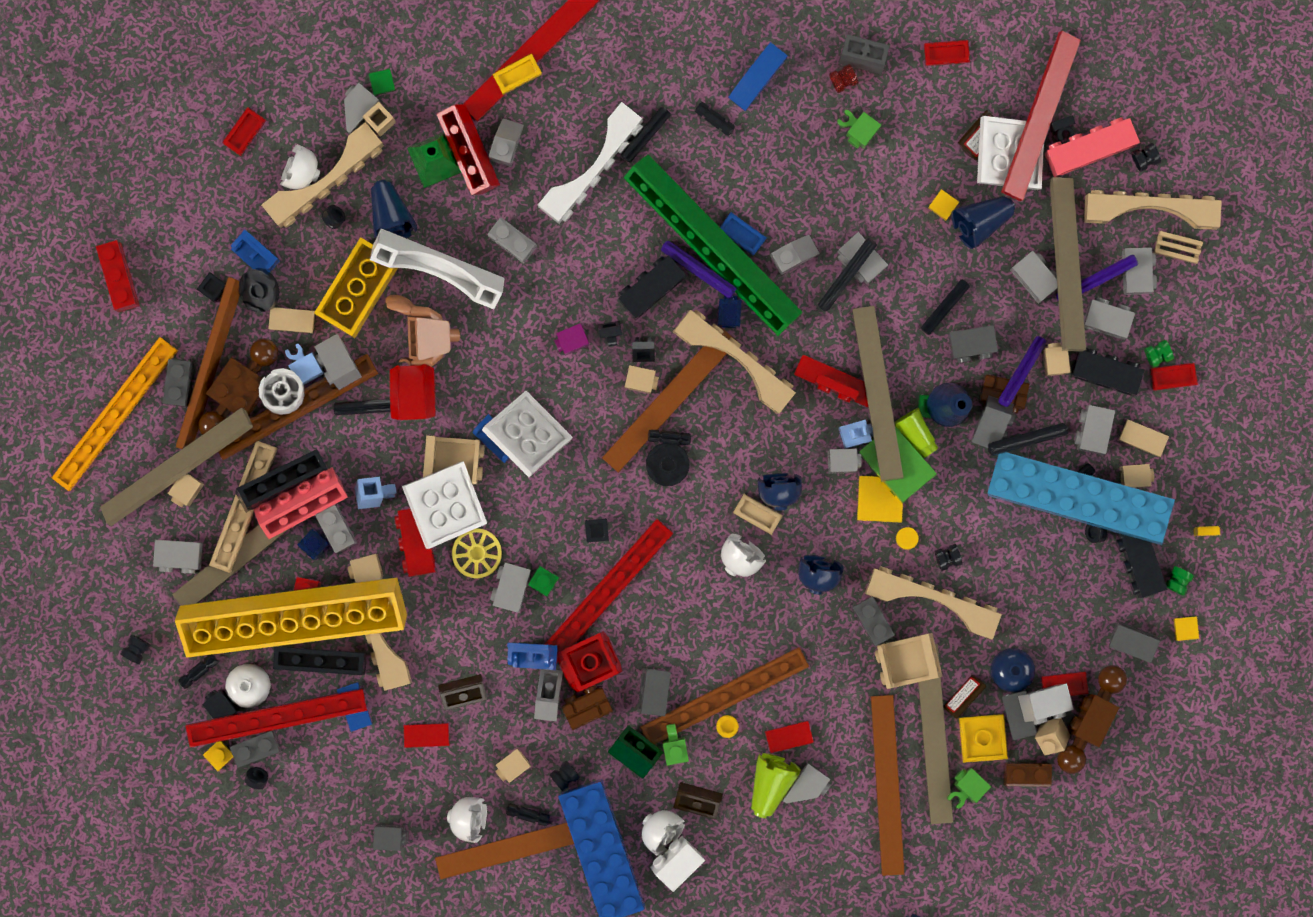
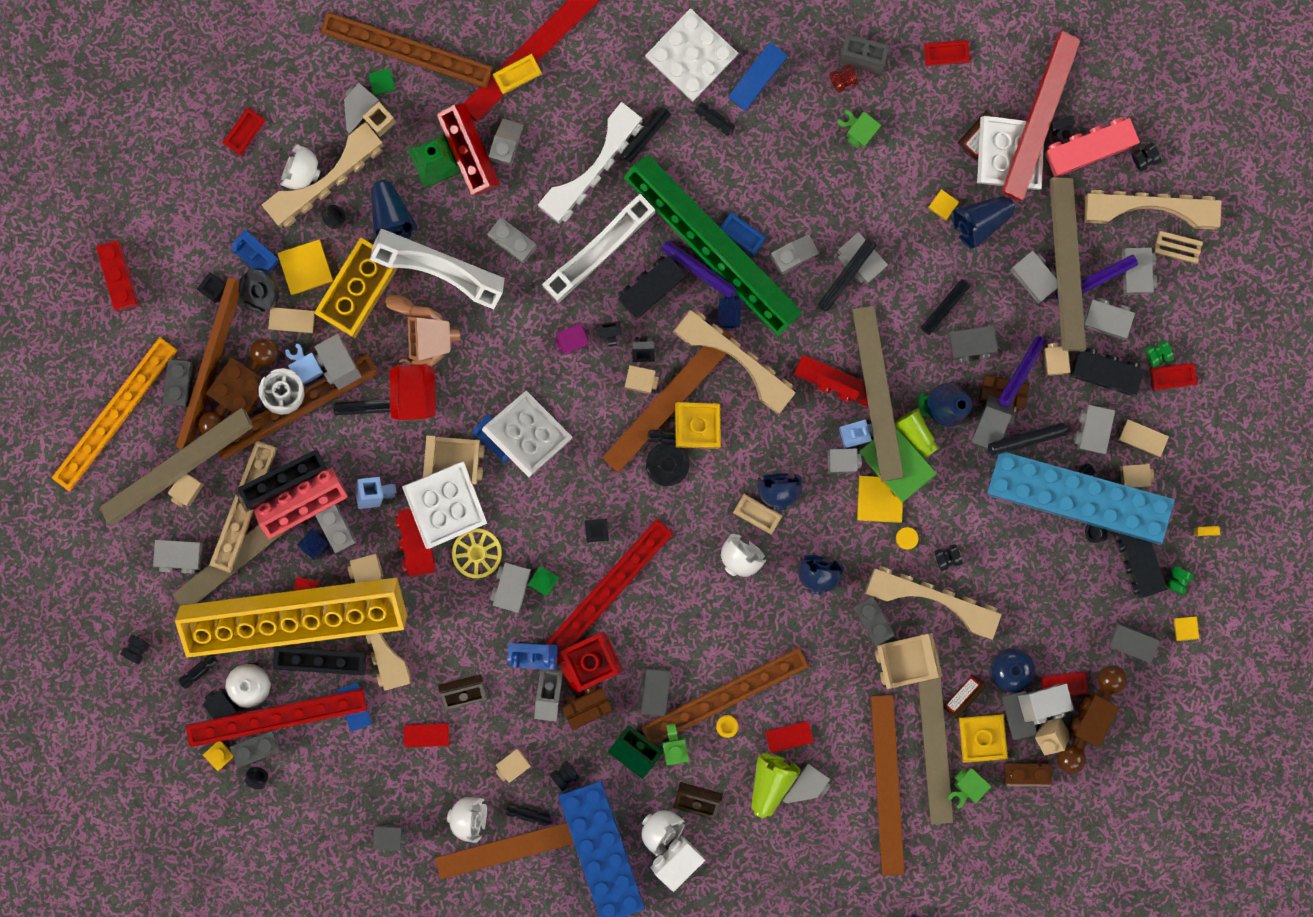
none -> yellow tile [278,239,333,296]
none -> dark orange tile [320,12,494,89]
none -> white arch [542,194,655,303]
none -> white plate [645,8,739,102]
none -> yellow tile [675,402,721,449]

